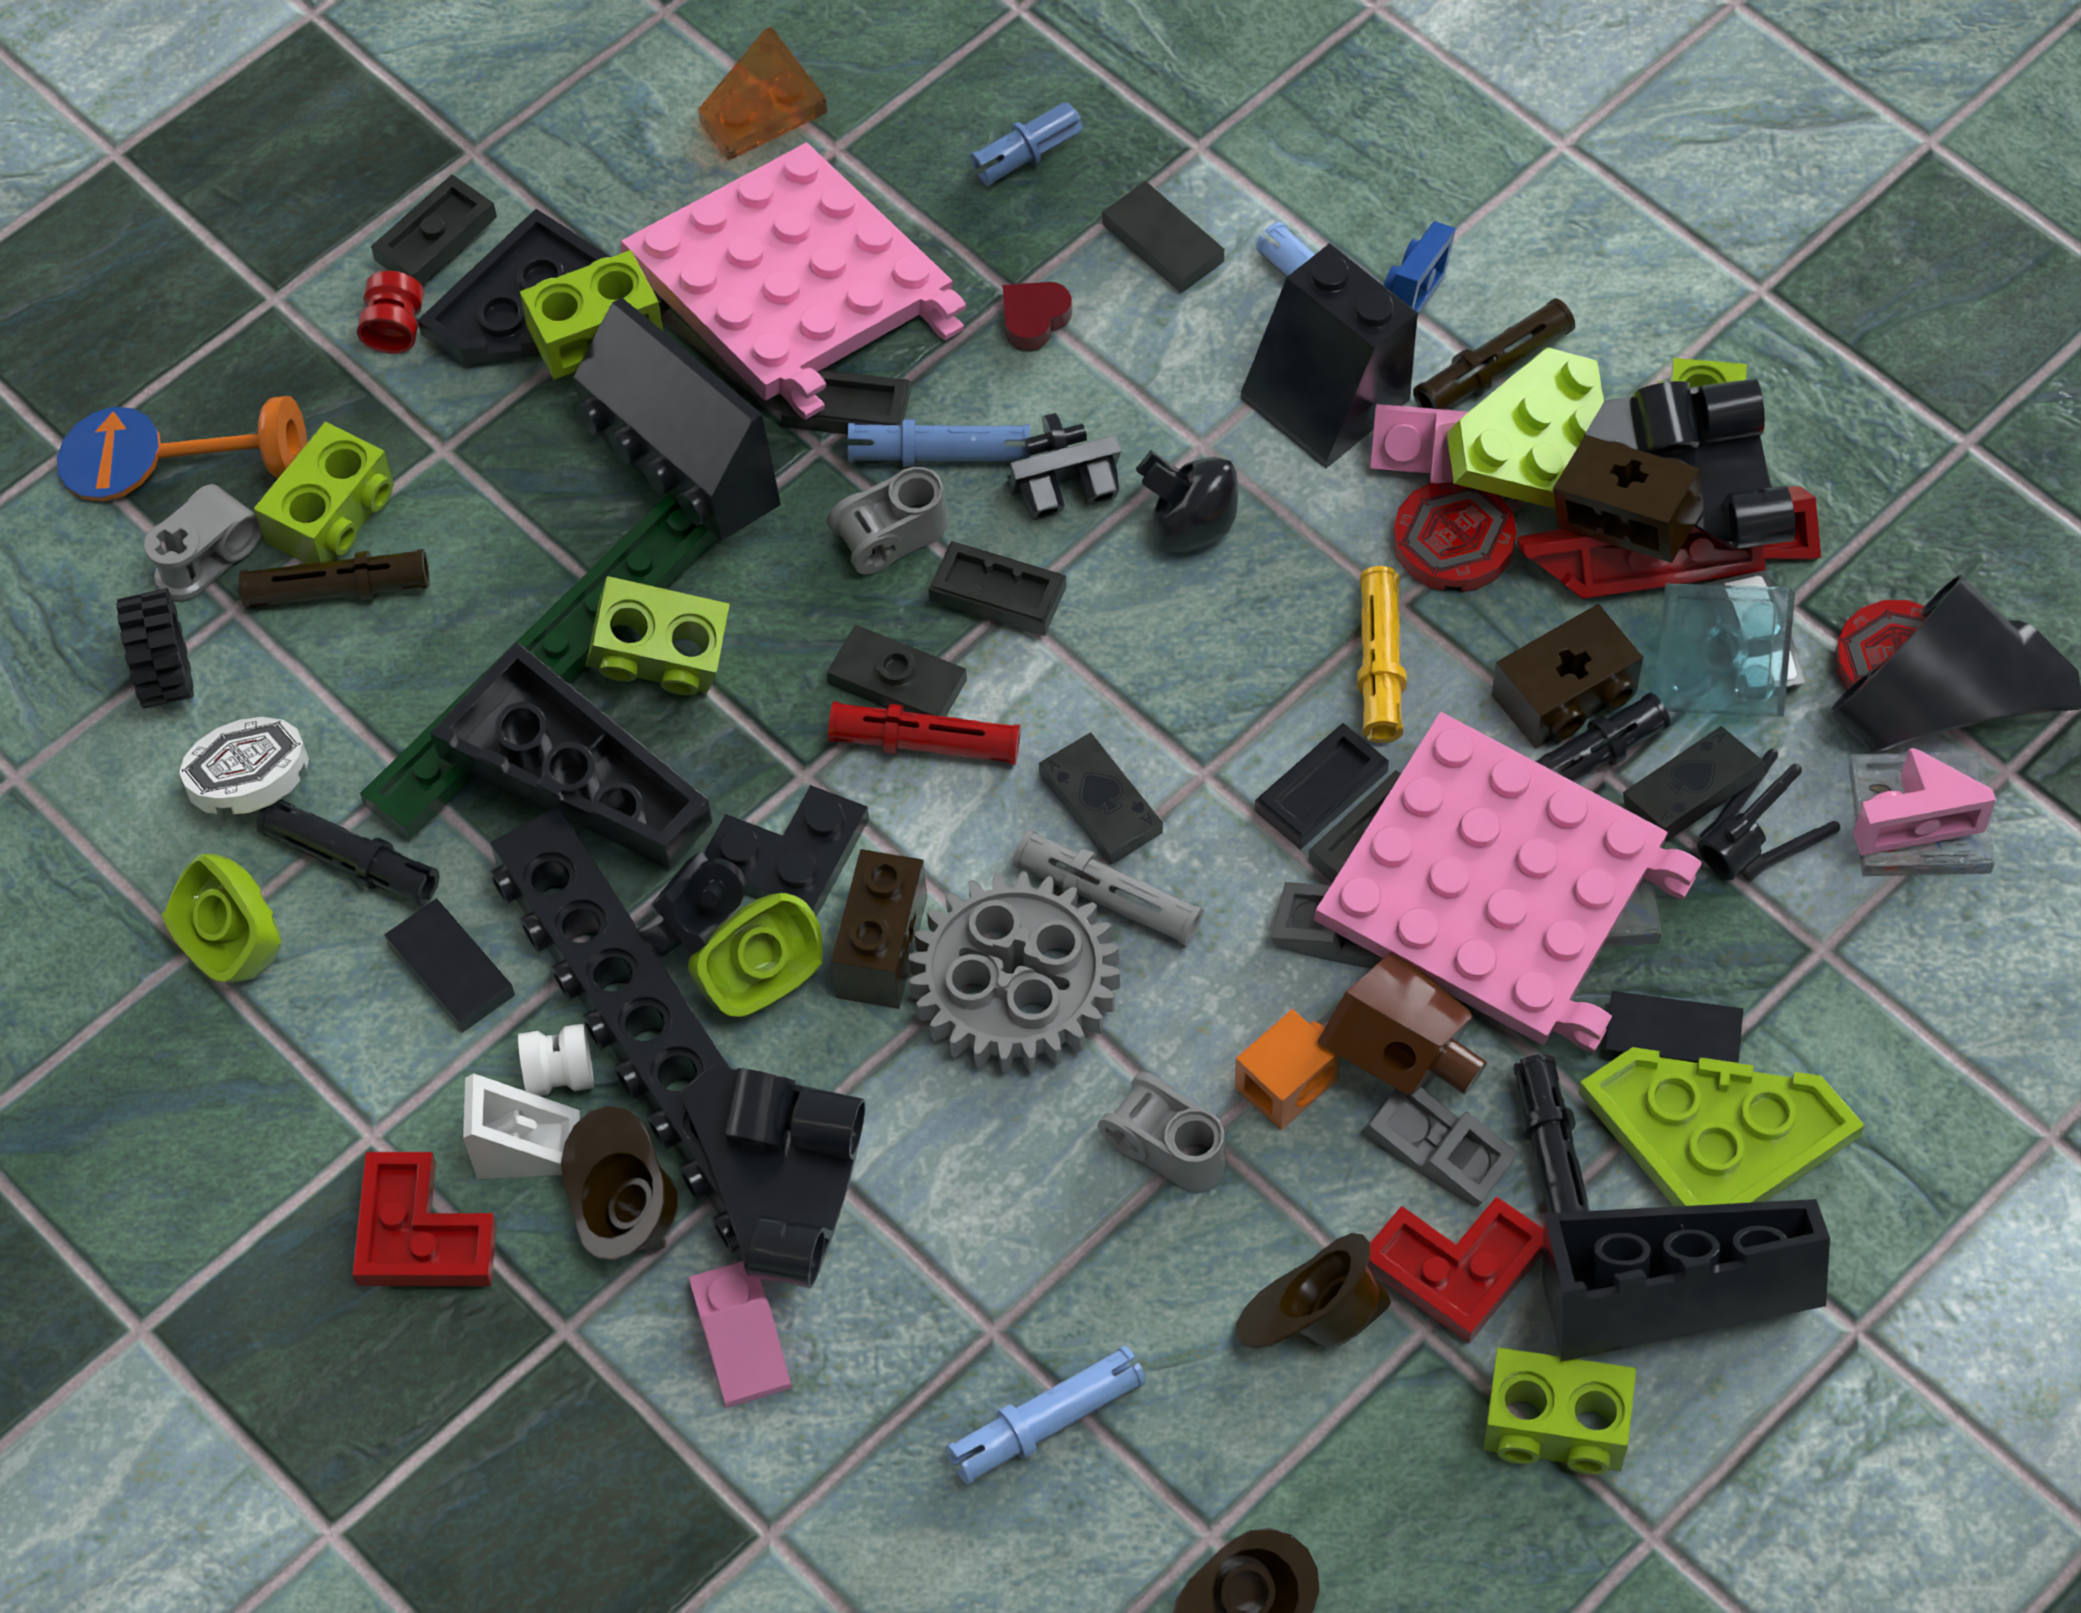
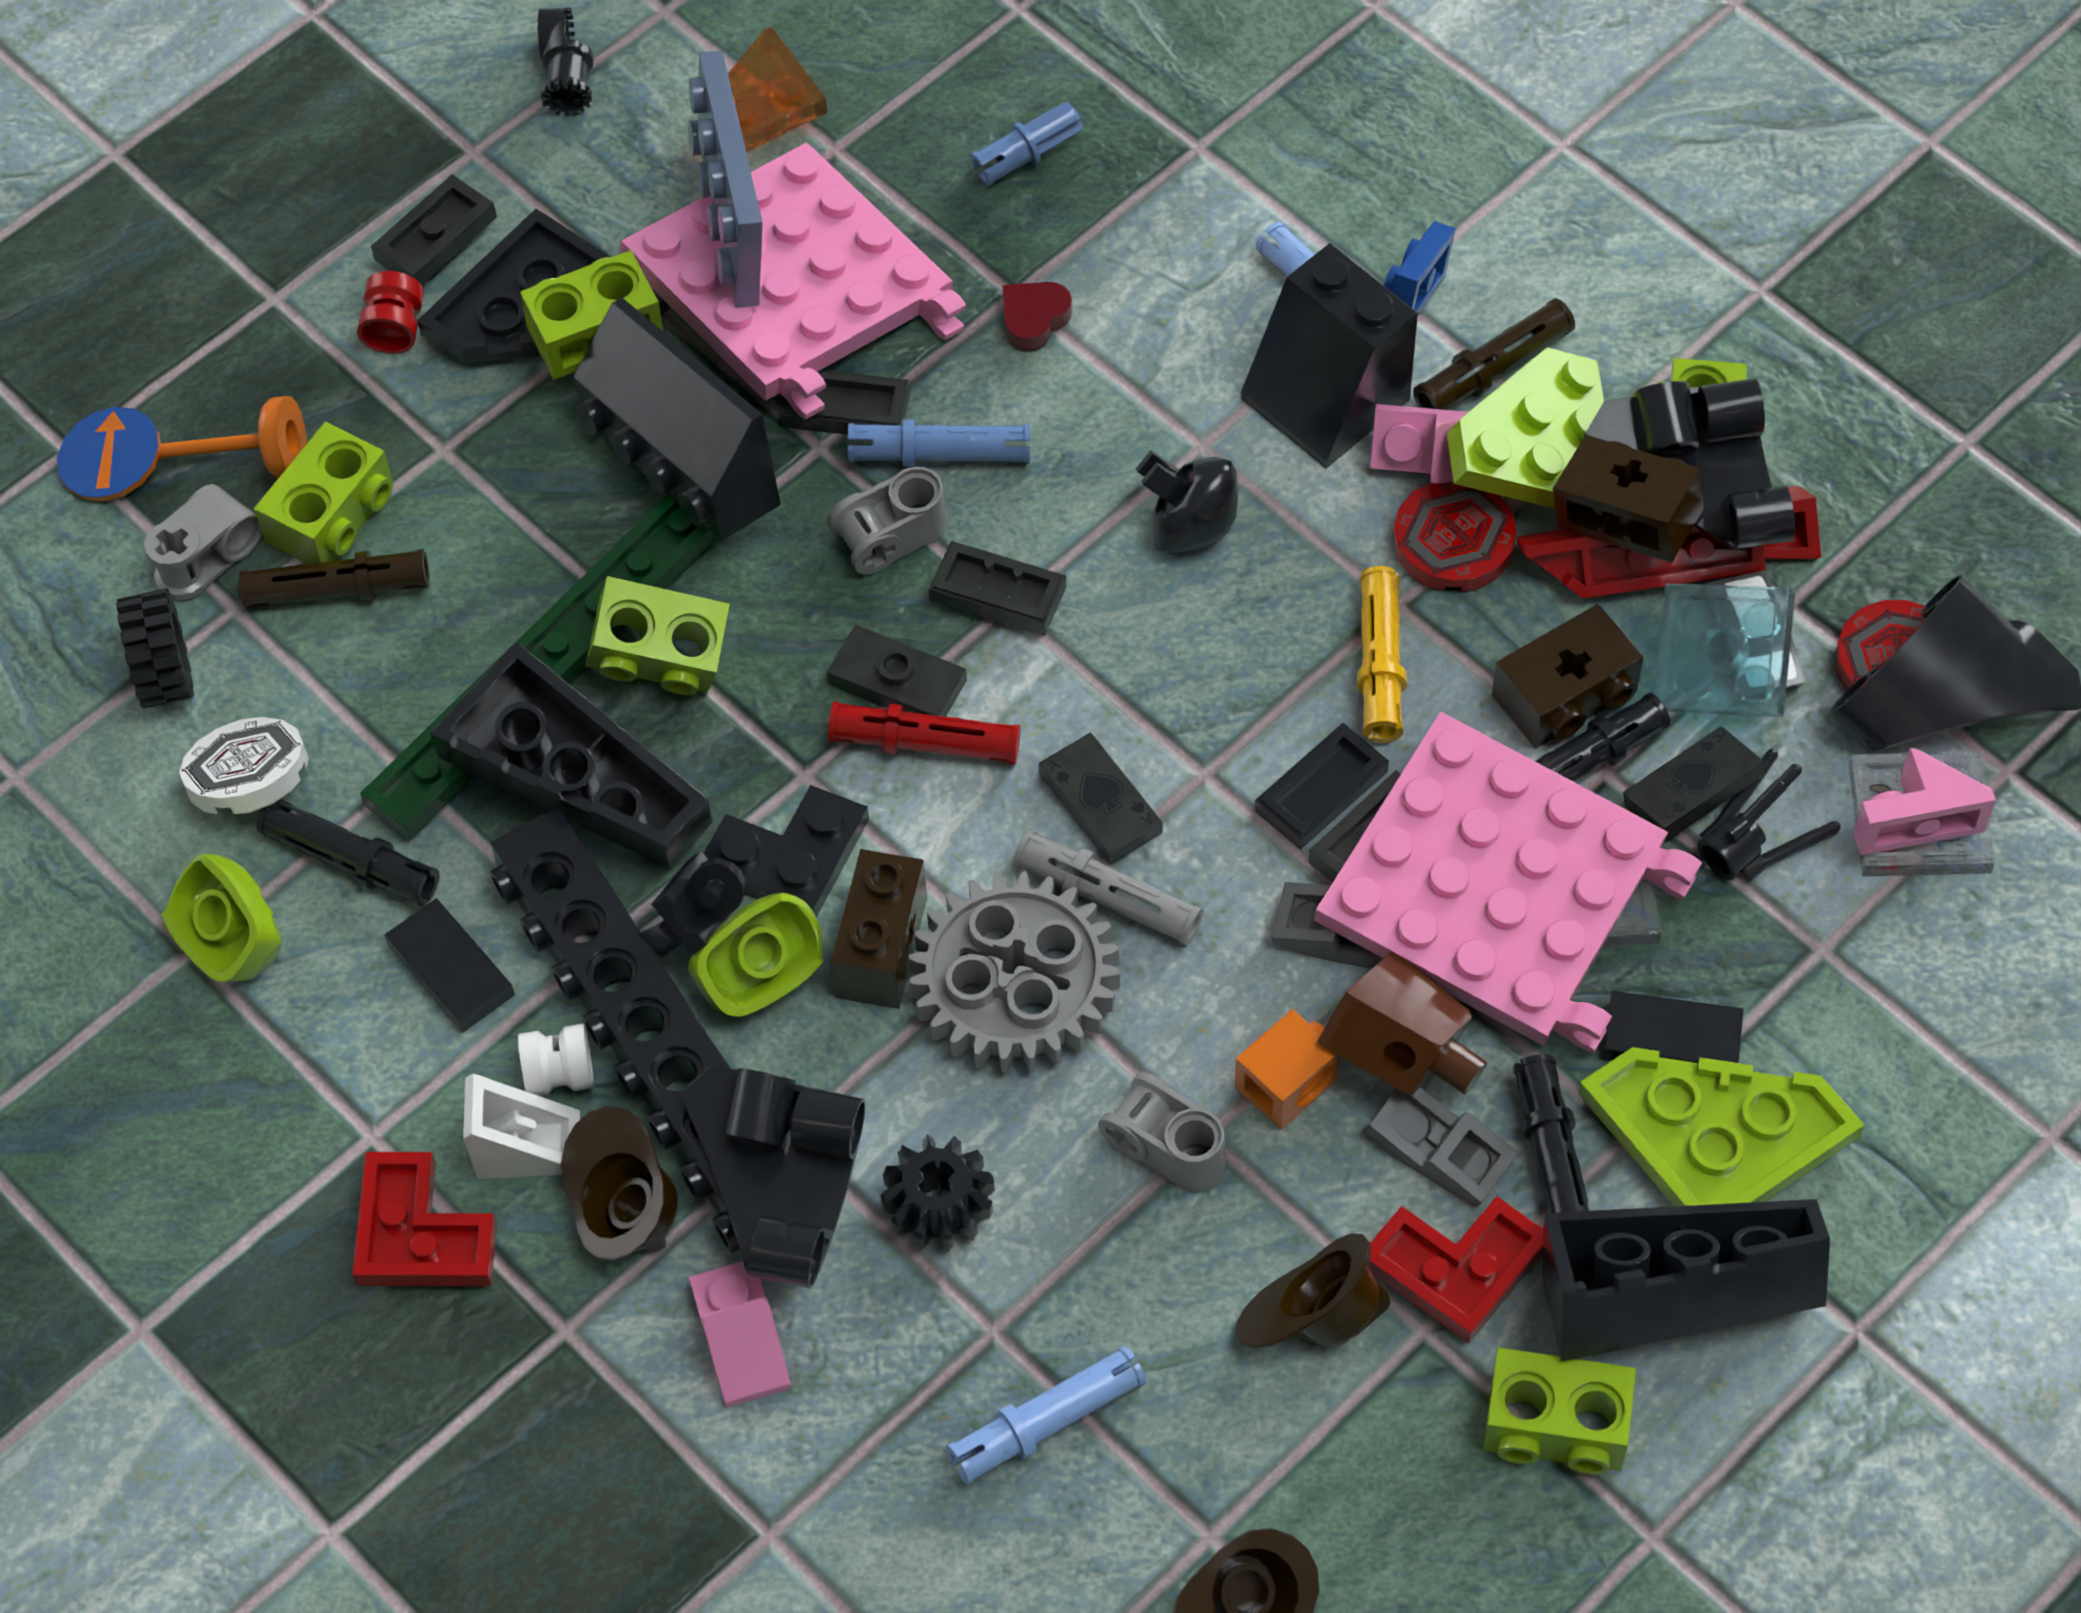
black hips [1007,412,1121,520] -> none
pearl dark grey tile [1102,180,1225,293] -> none
none -> black connector [538,8,594,116]
none -> sand blue plate [688,50,763,308]
none -> black gear [880,1134,995,1252]

